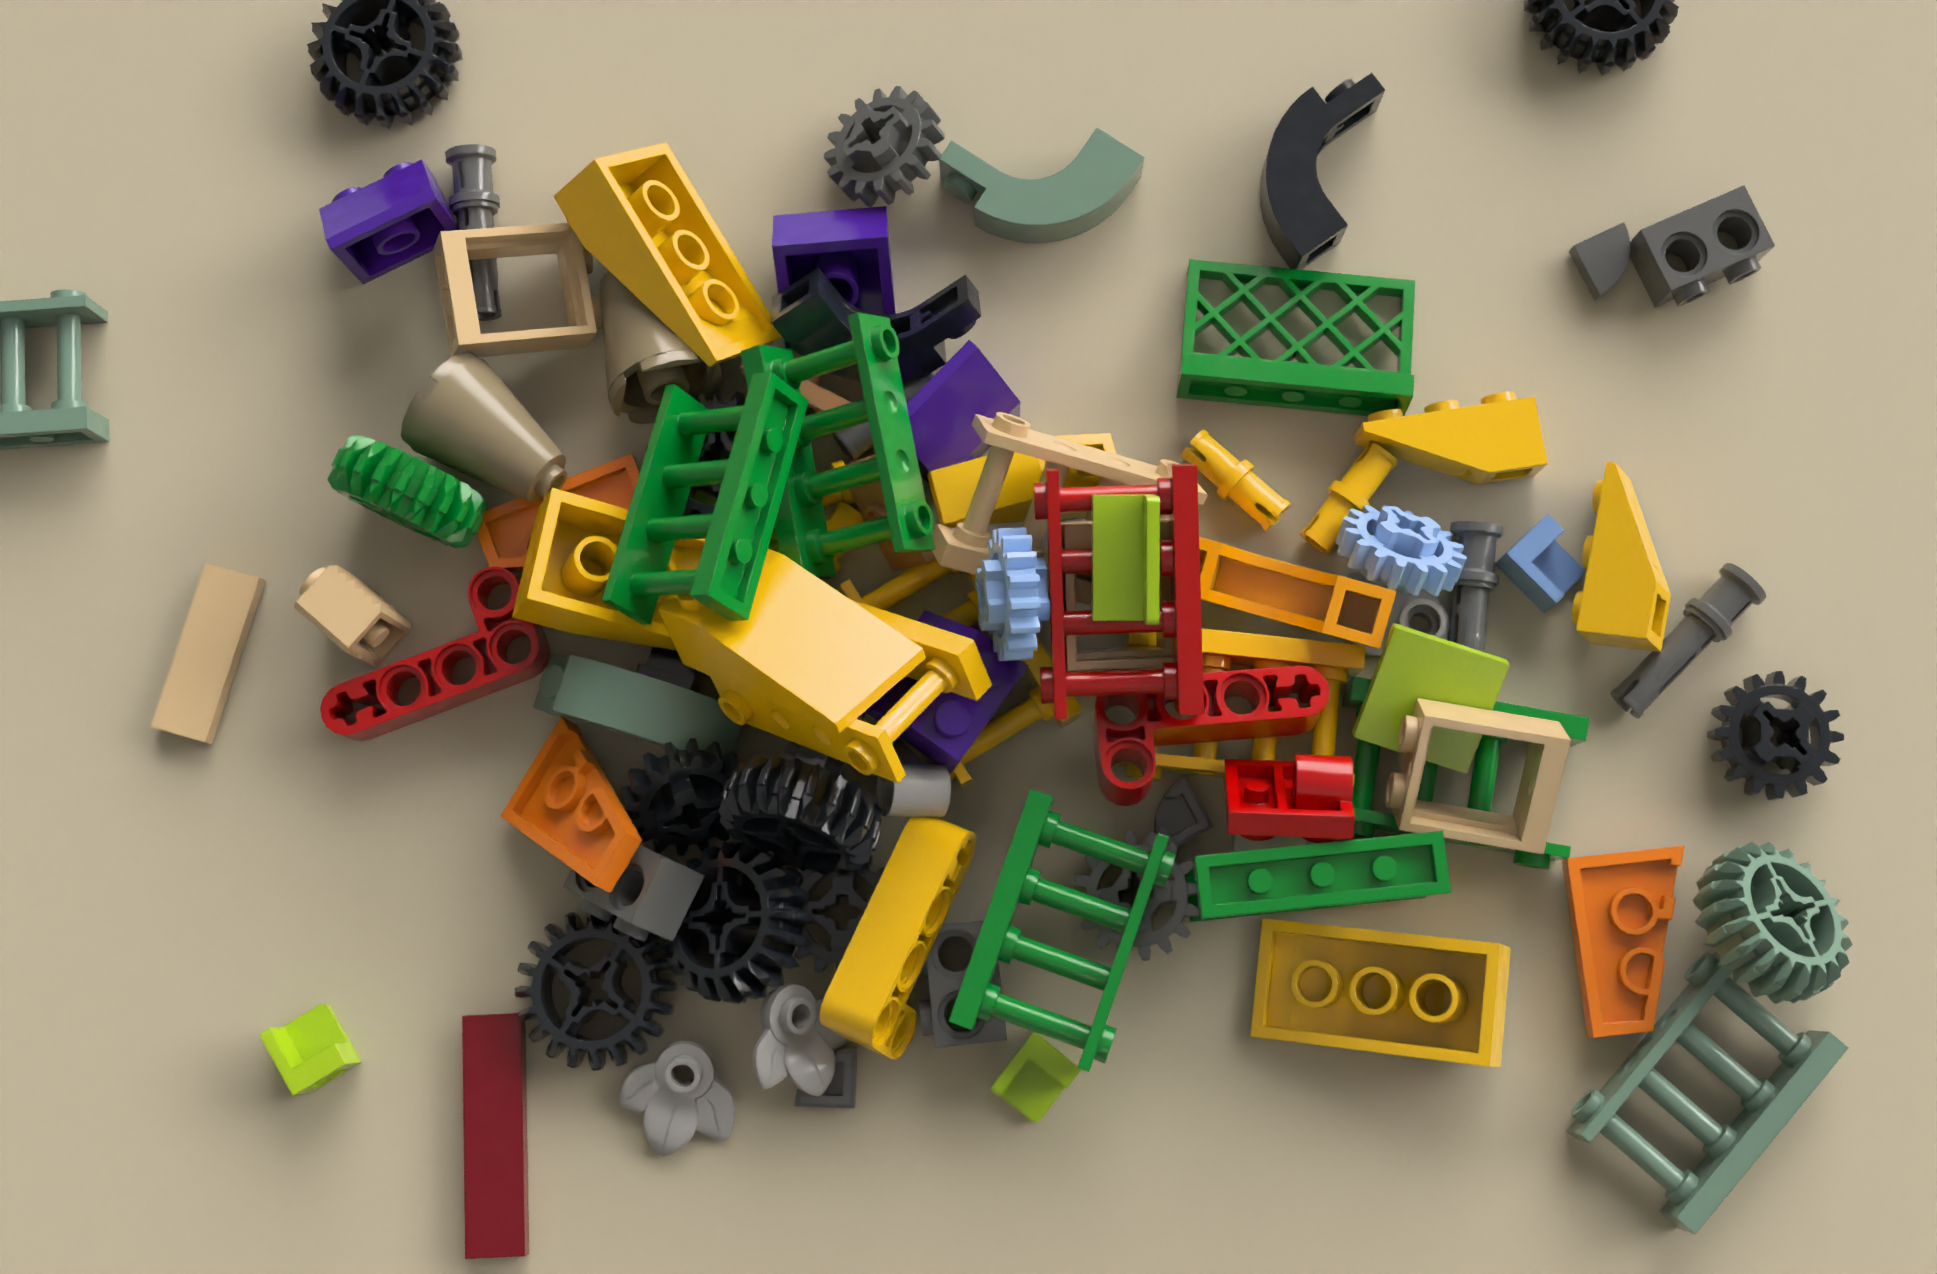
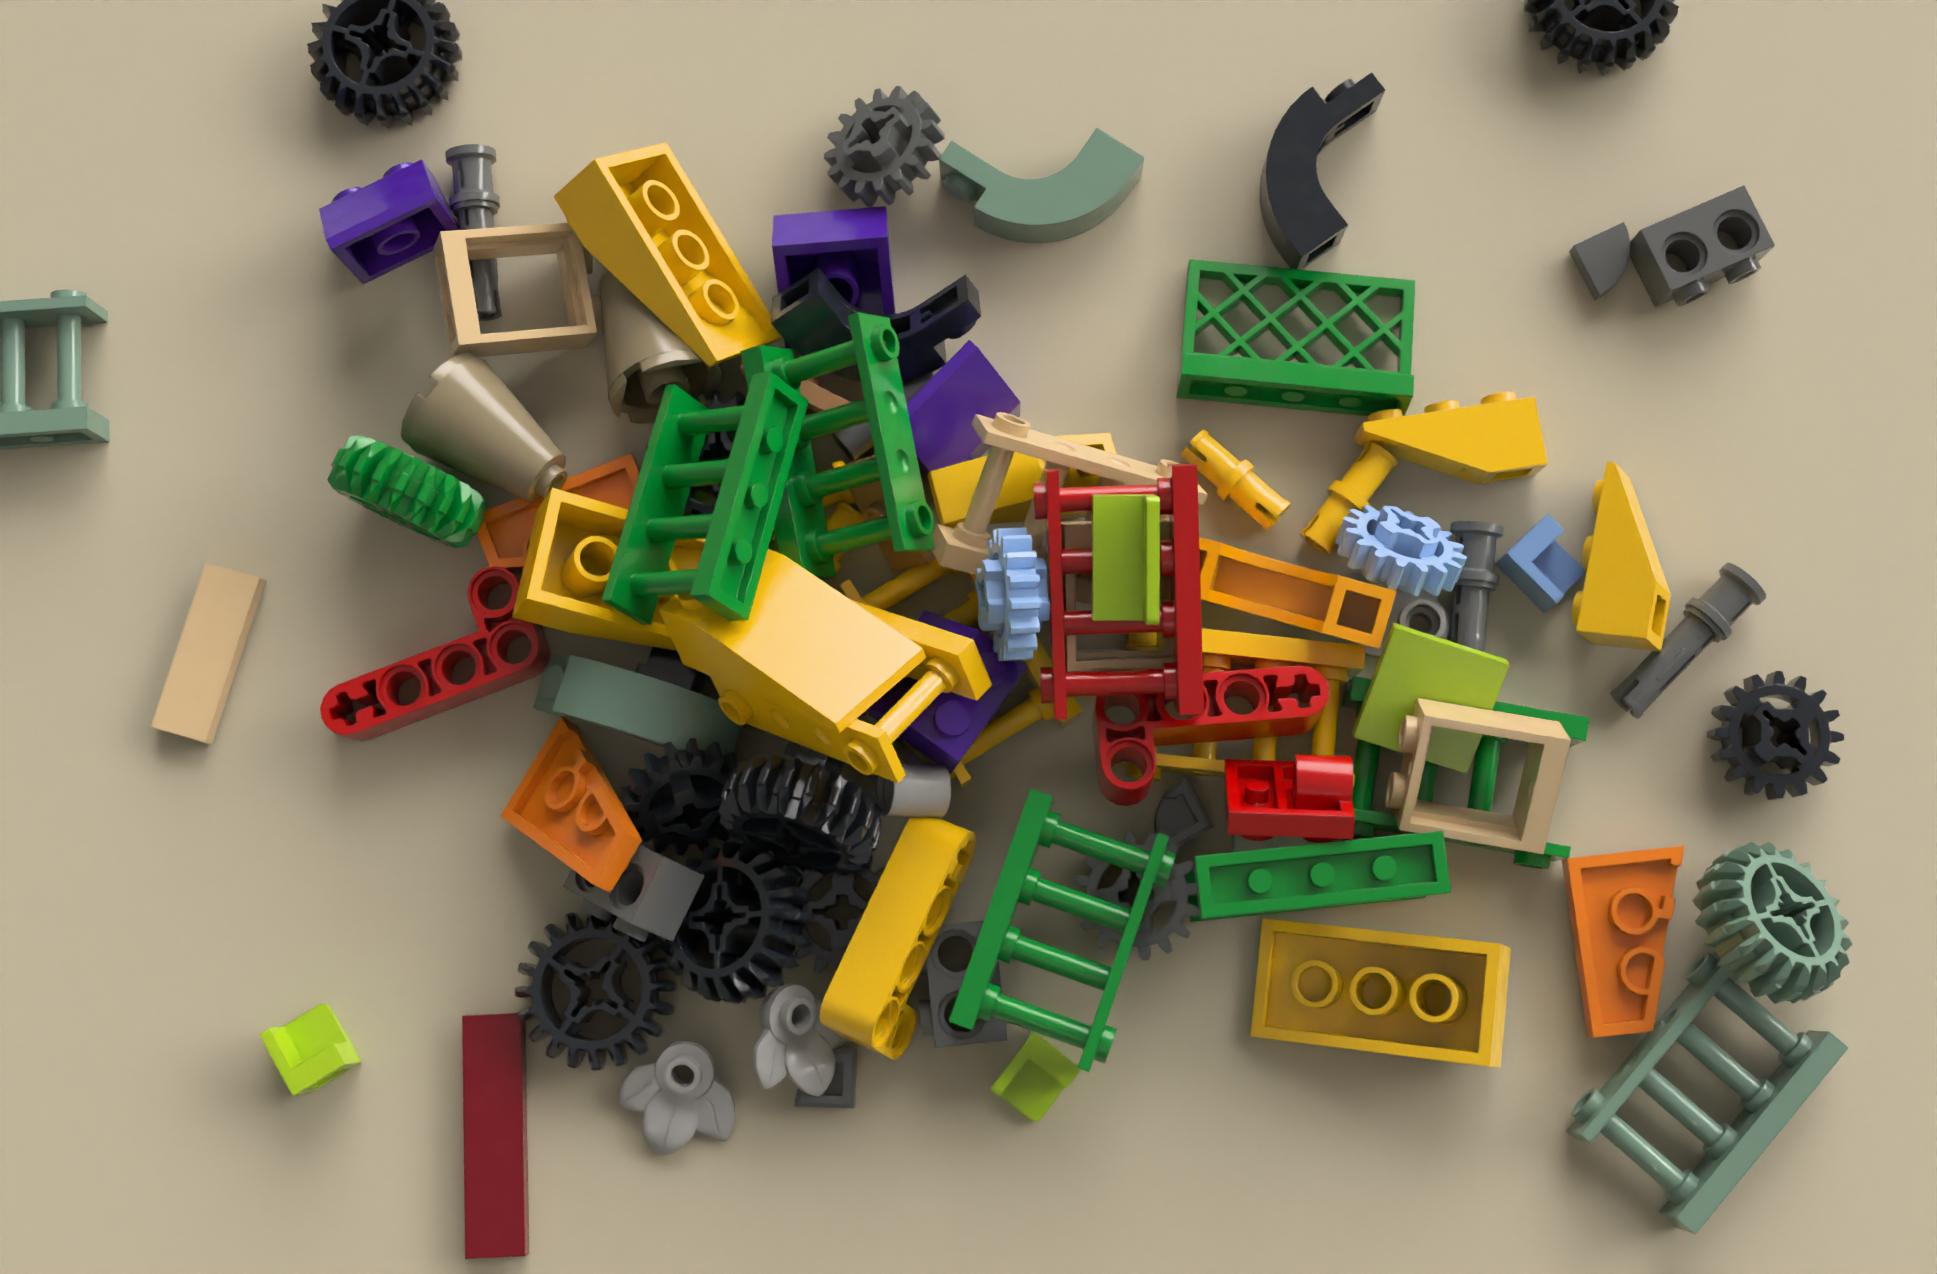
tan brick [294,565,412,668] -> none

